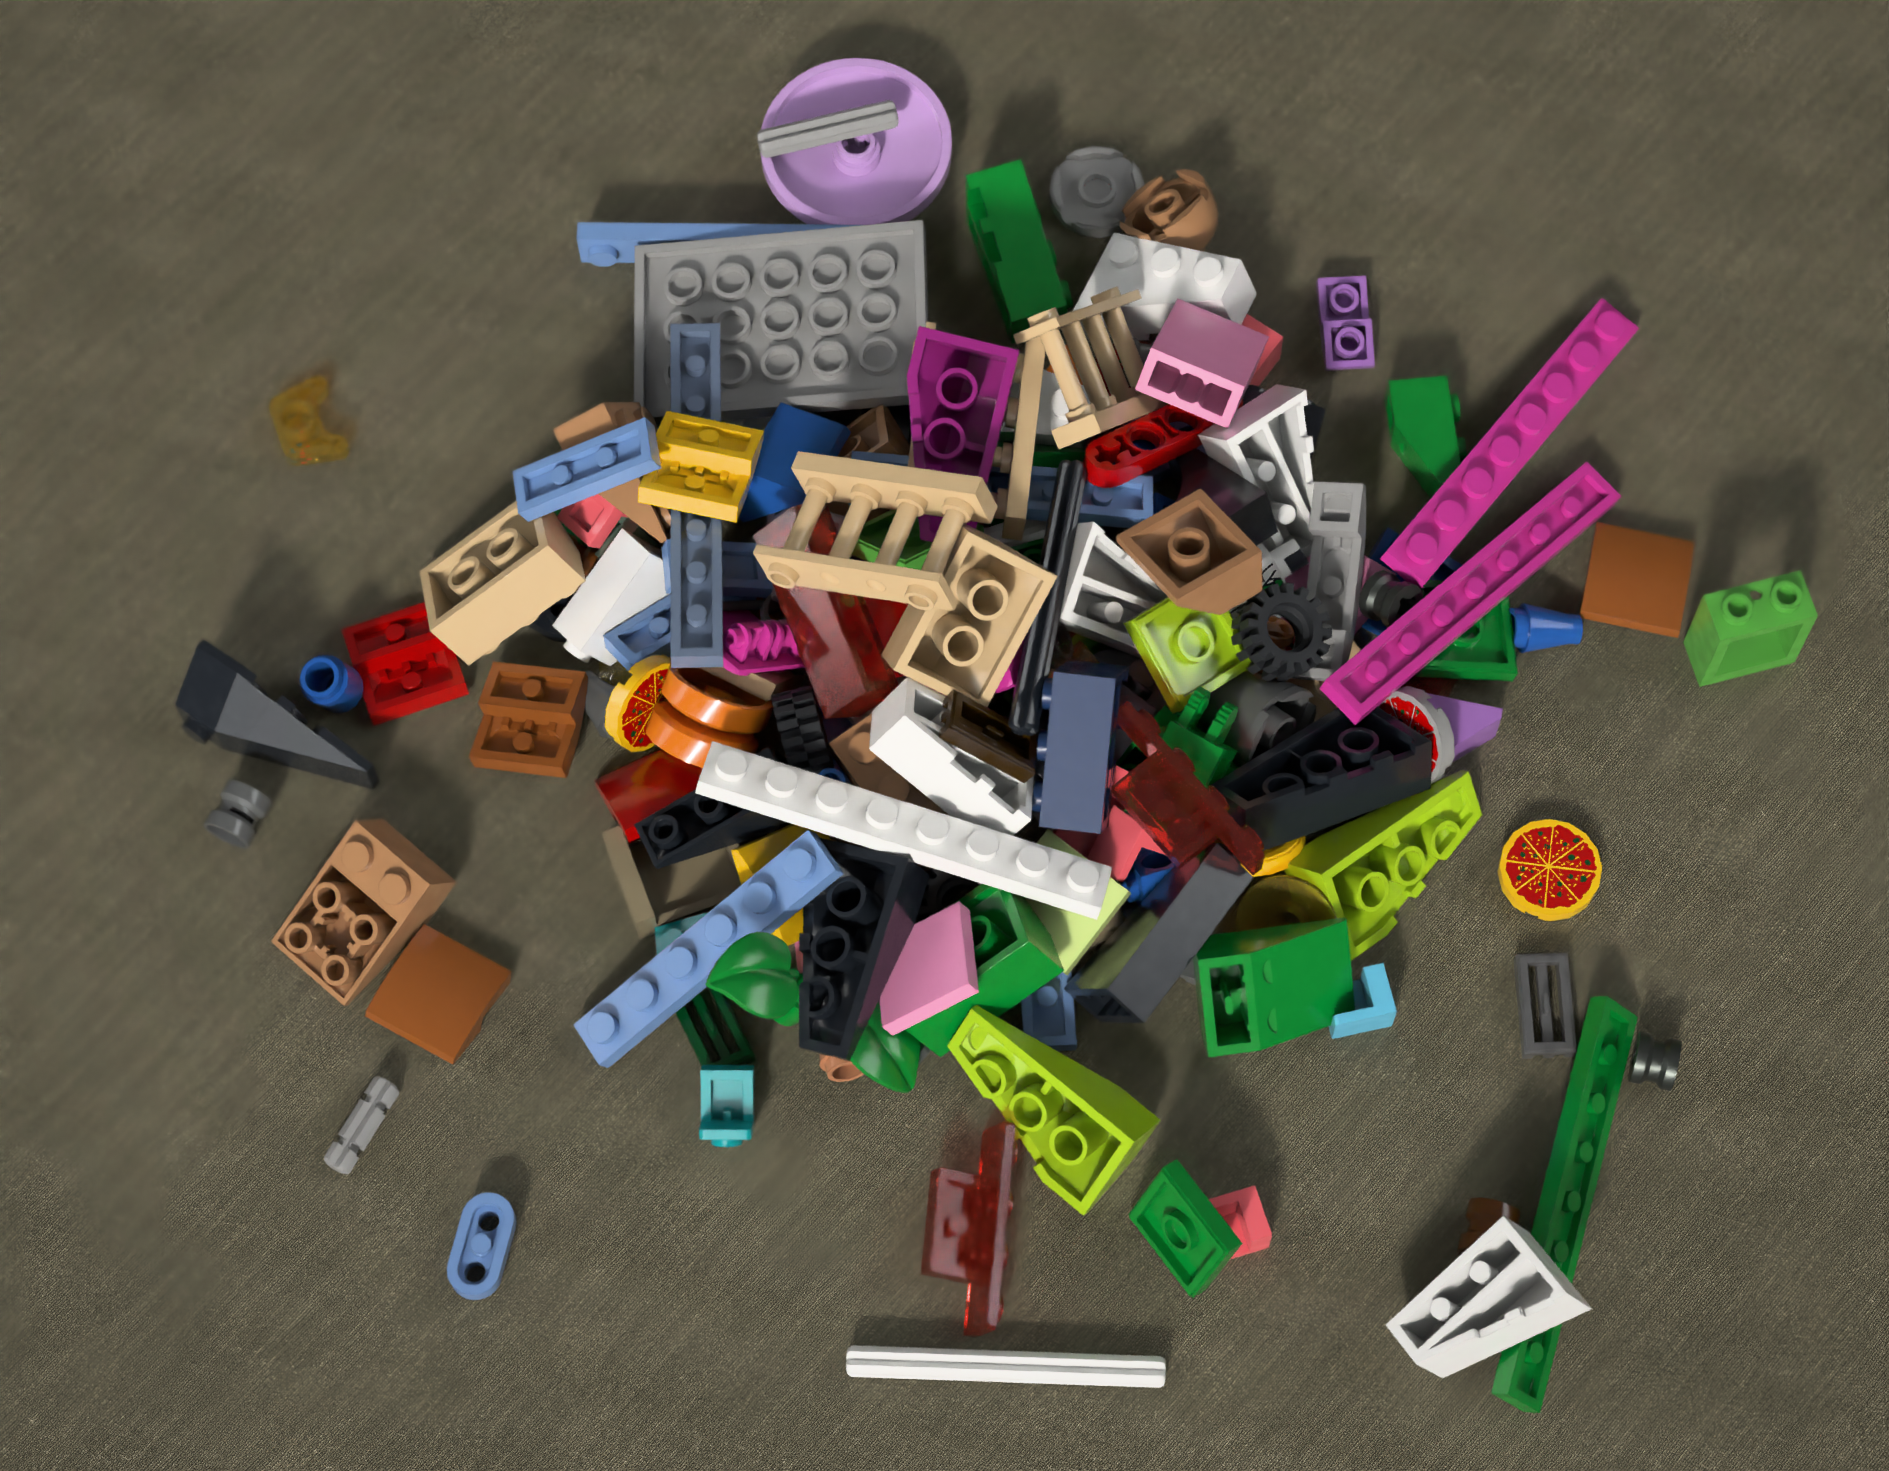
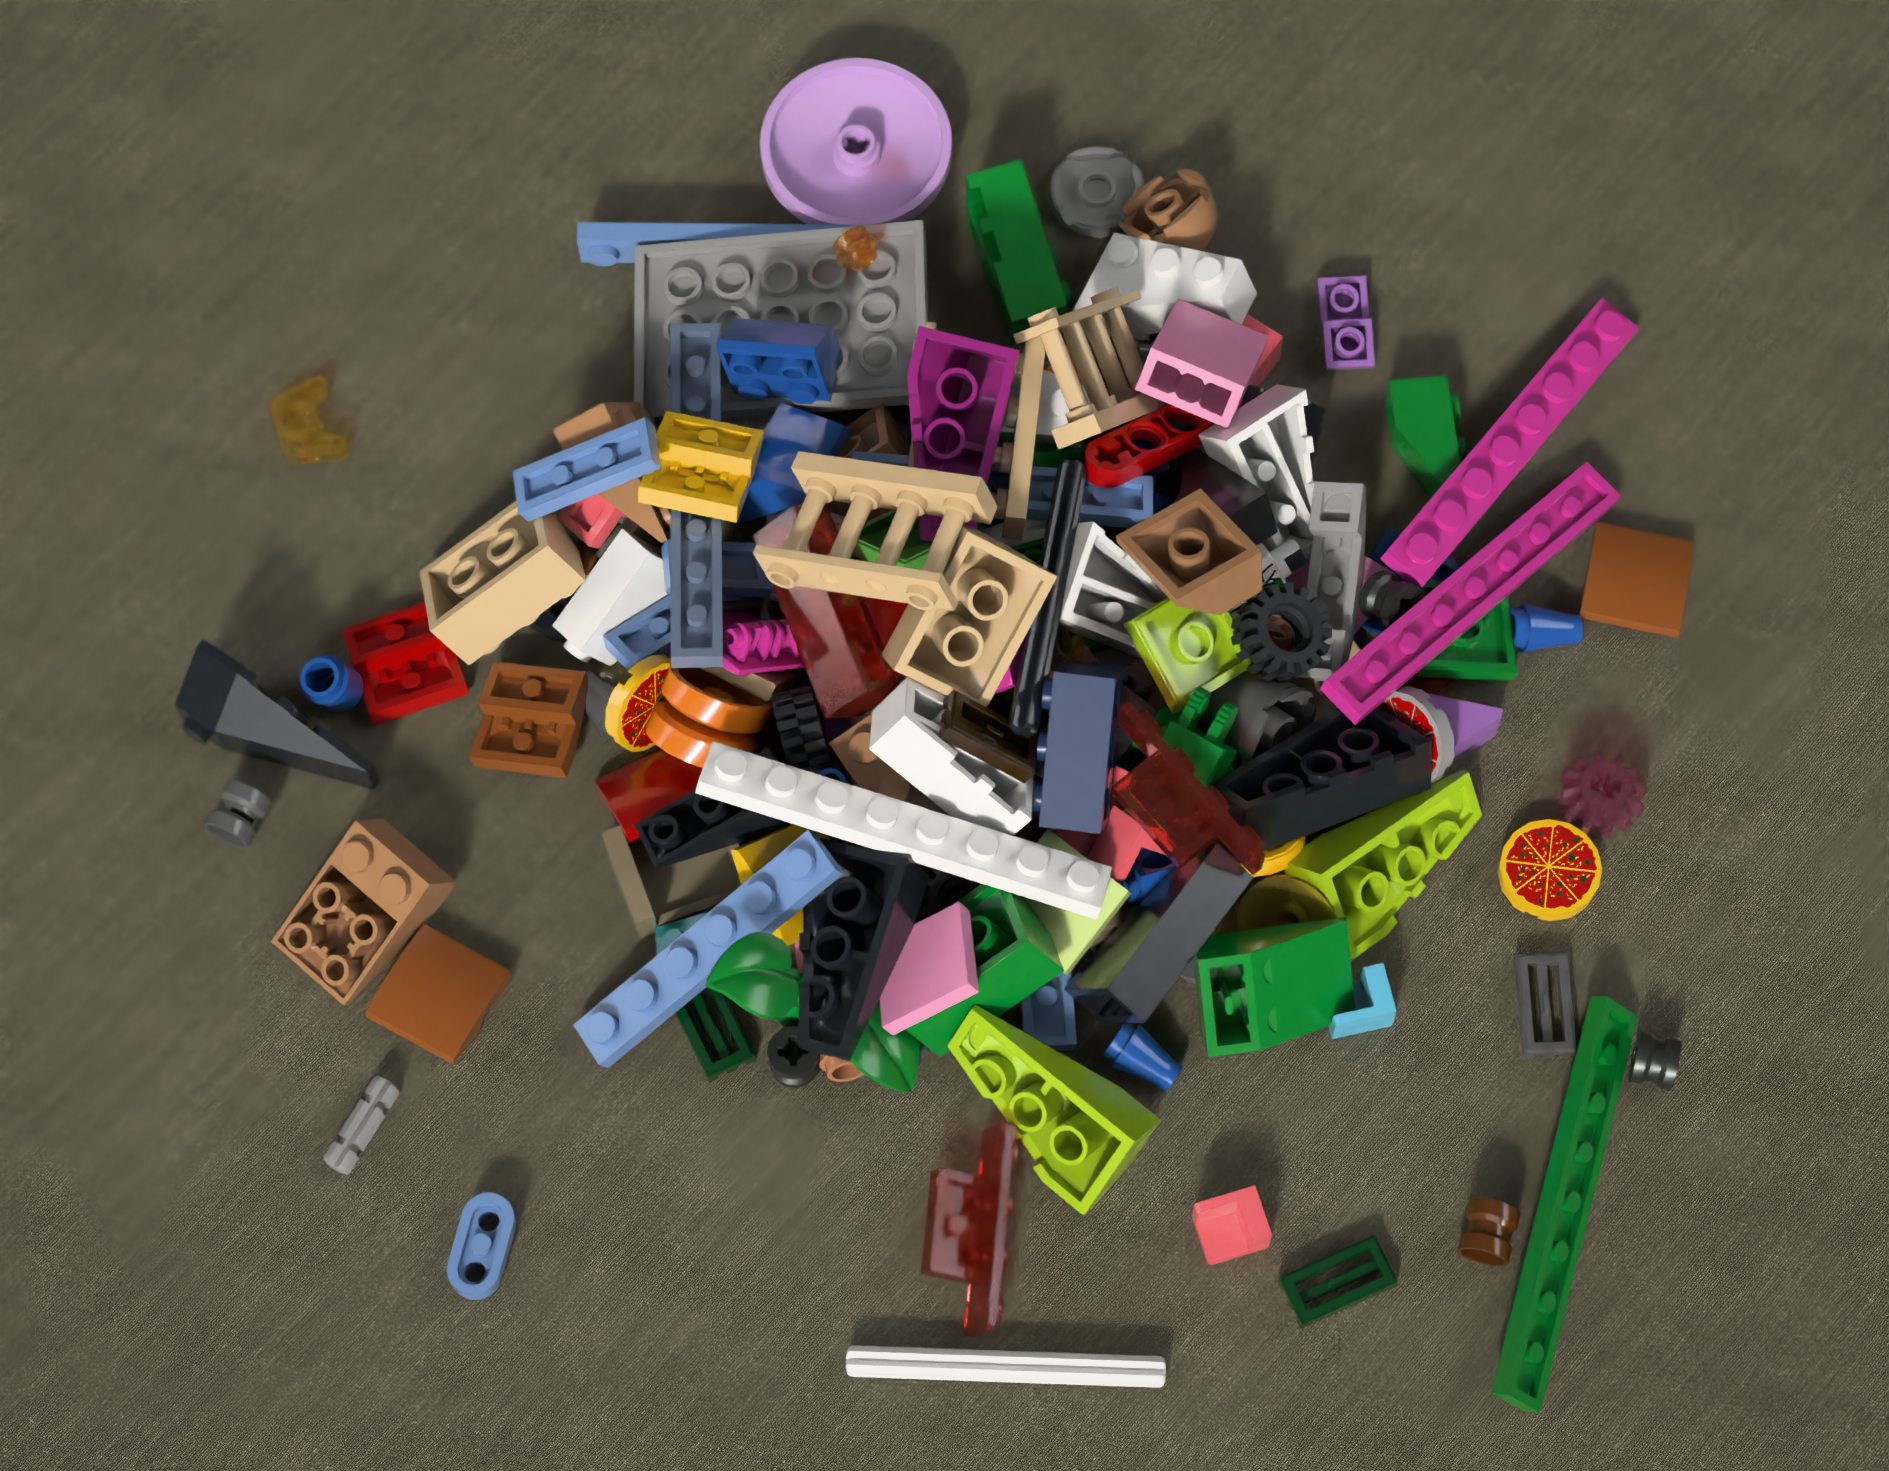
teal bracket [699,1065,755,1147] -> none
light grey axle [757,100,899,158] -> none
green plate [1128,1159,1243,1298] -> none
white wedge [1386,1216,1592,1378] -> none
bright green window [1683,570,1818,687] -> none
none -> blue slope [716,318,841,404]
none -> pearl dark grey wheel [767,1026,820,1088]
none -> clear orange plate [833,226,880,271]
none -> blue cone [1103,1023,1183,1092]
none -> dark green tile [1278,1235,1398,1329]
none -> clear pink gear [1558,749,1647,839]

